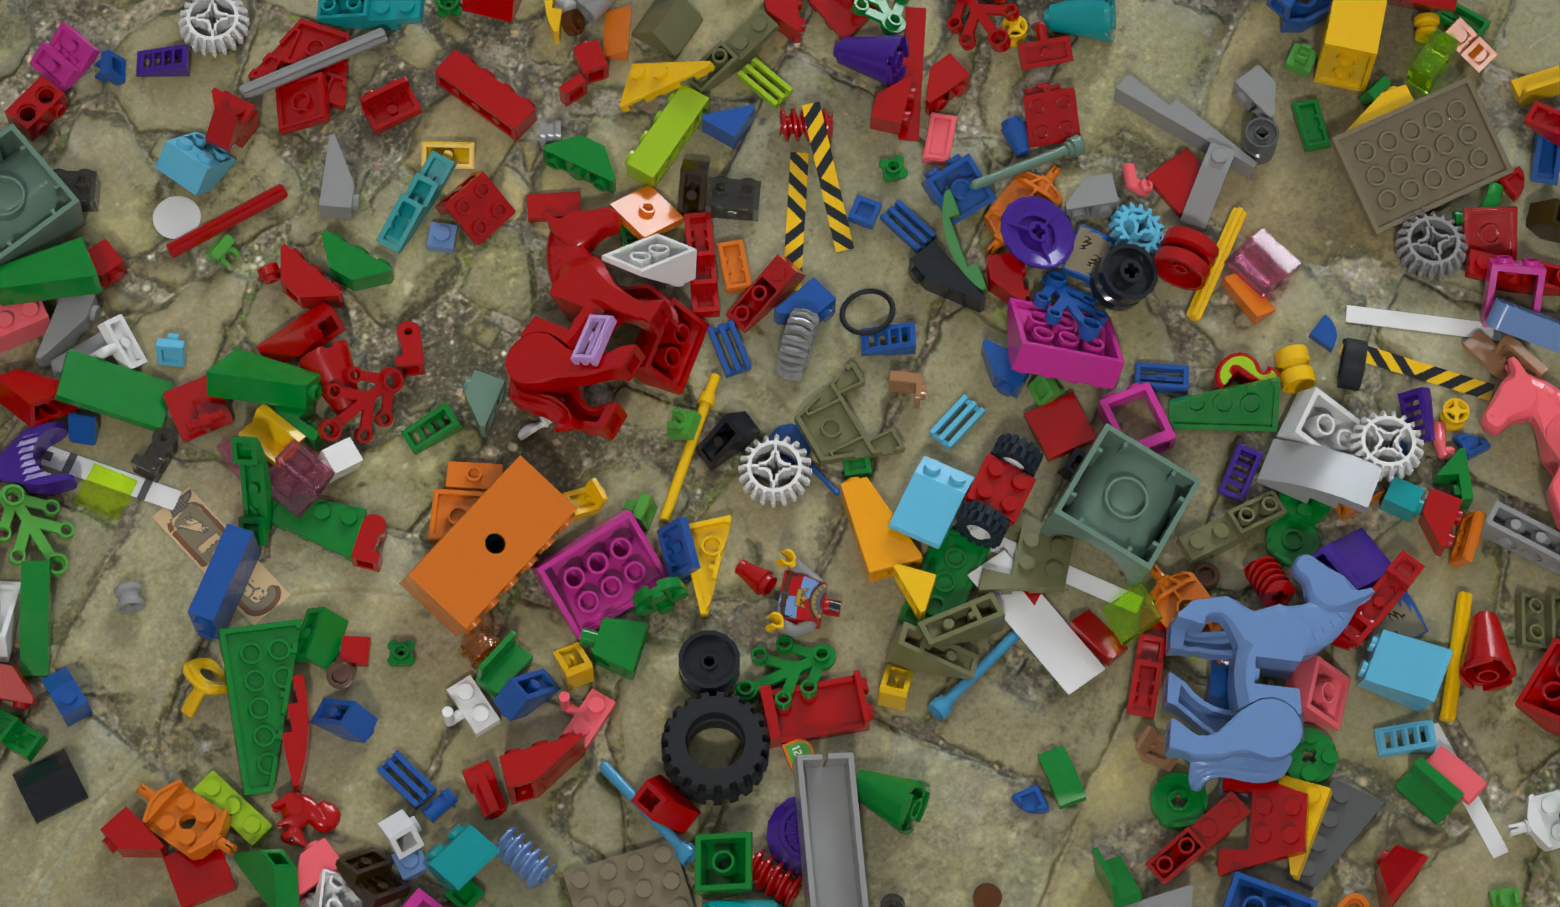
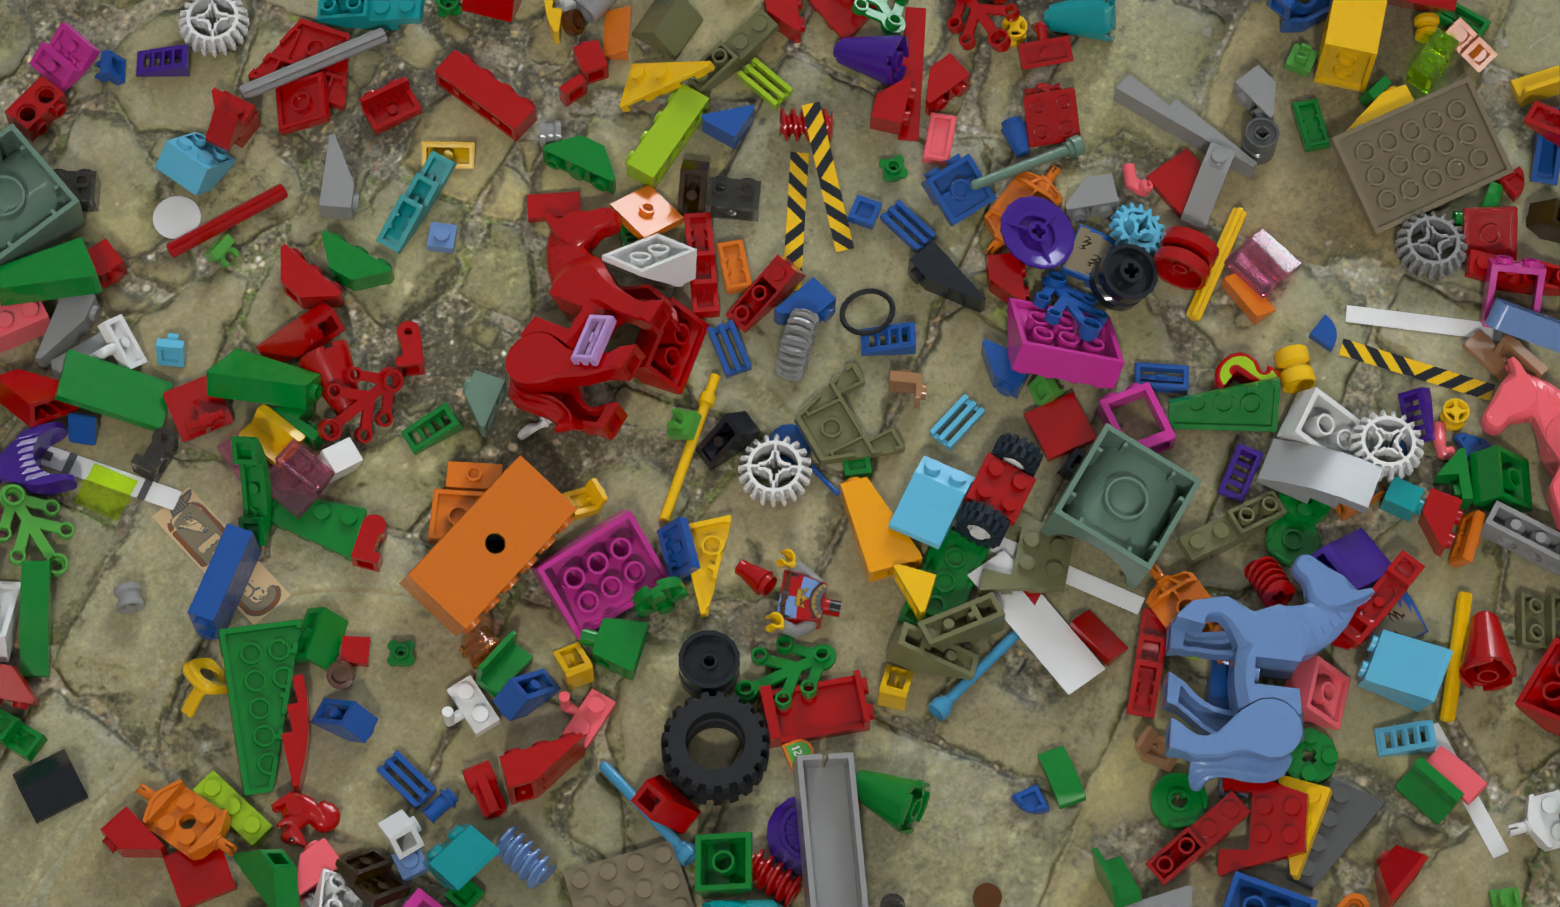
blue slope [41,666,93,727] -> none
red plate [257,262,281,285] -> none
red bracket [435,171,515,245] -> none
bright green tile [623,493,658,532] -> none
green slope [942,189,989,294] -> none
clear neon green piece [1102,582,1163,646] -> none
reddish brown tile [1192,562,1220,591] -> none
black tyre [1337,338,1368,391] -> none
none -> green slope [1469,445,1533,512]

